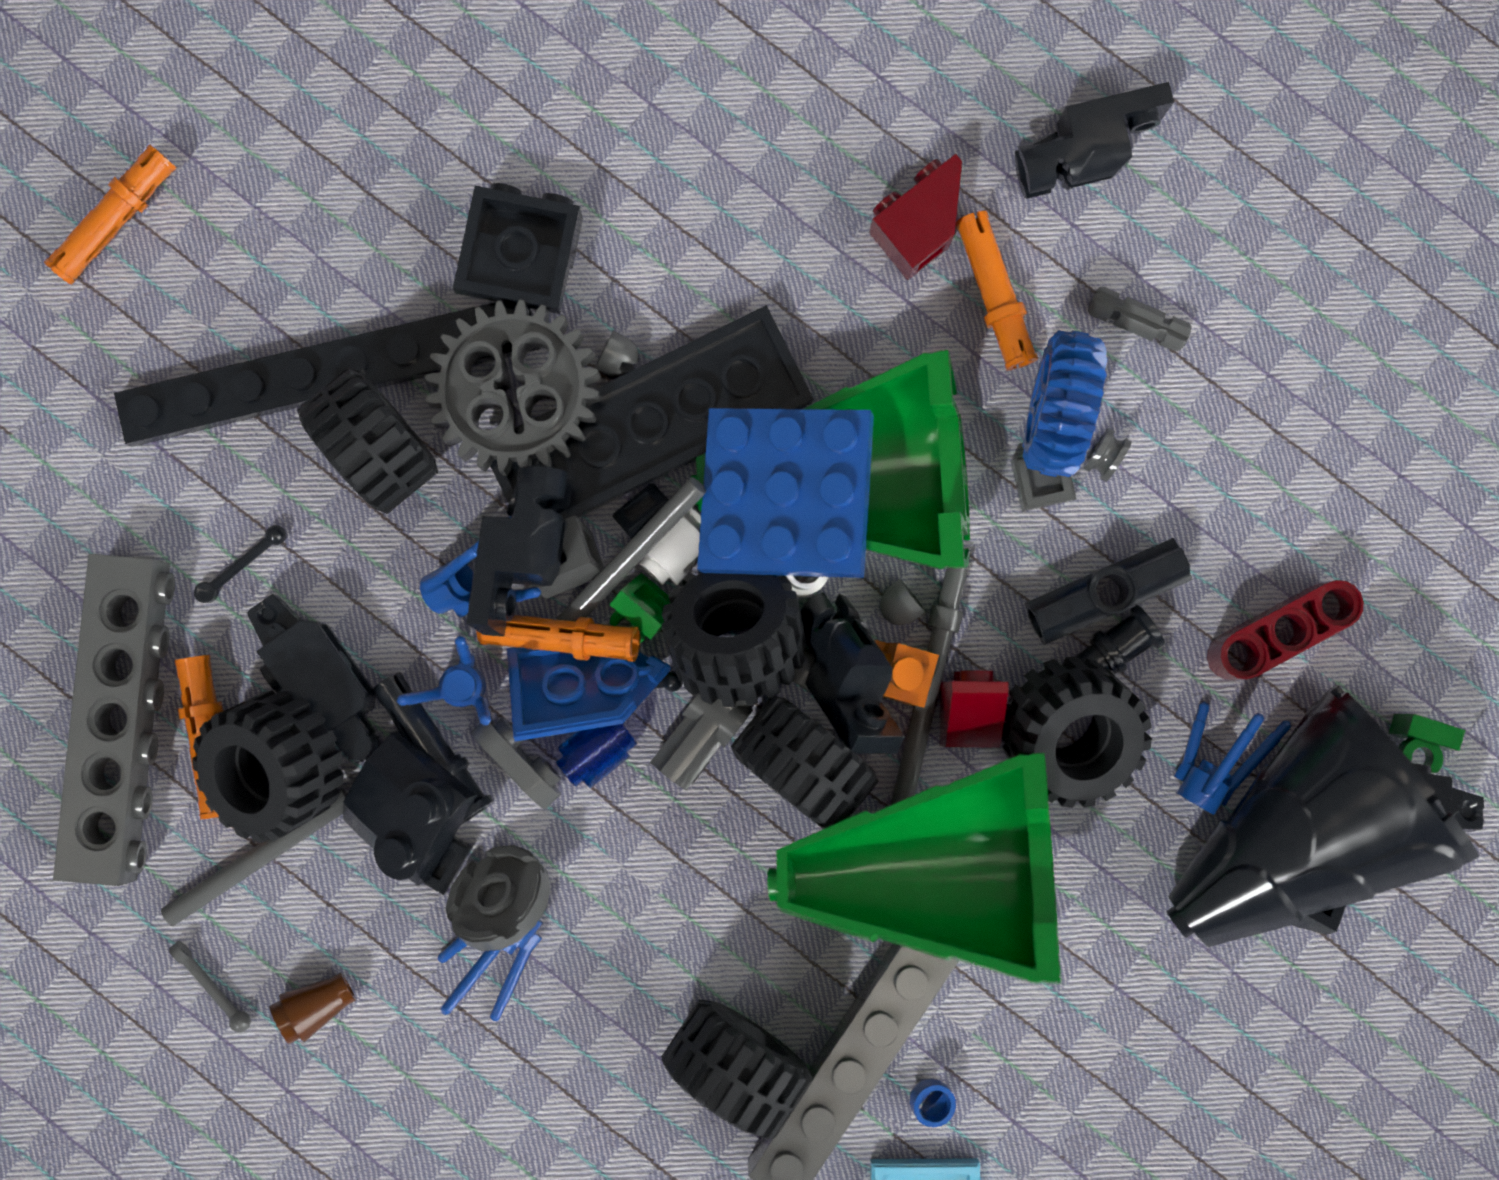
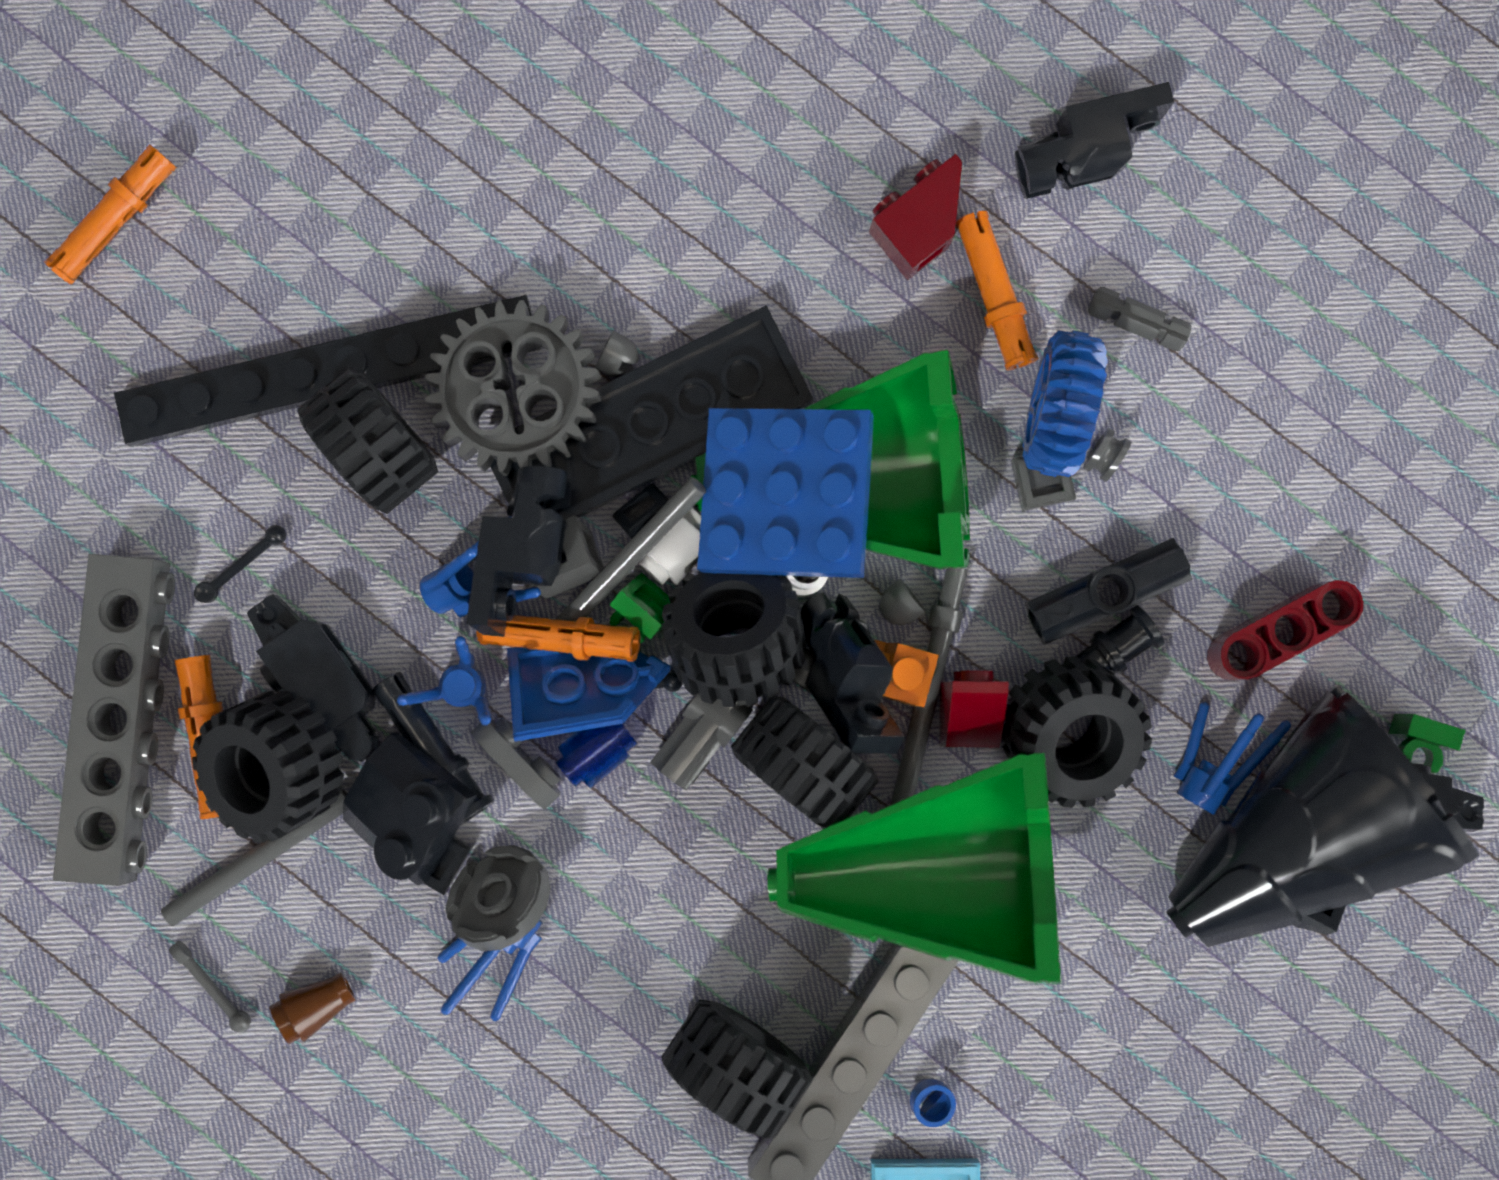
black plate [453,183,583,314] -> none

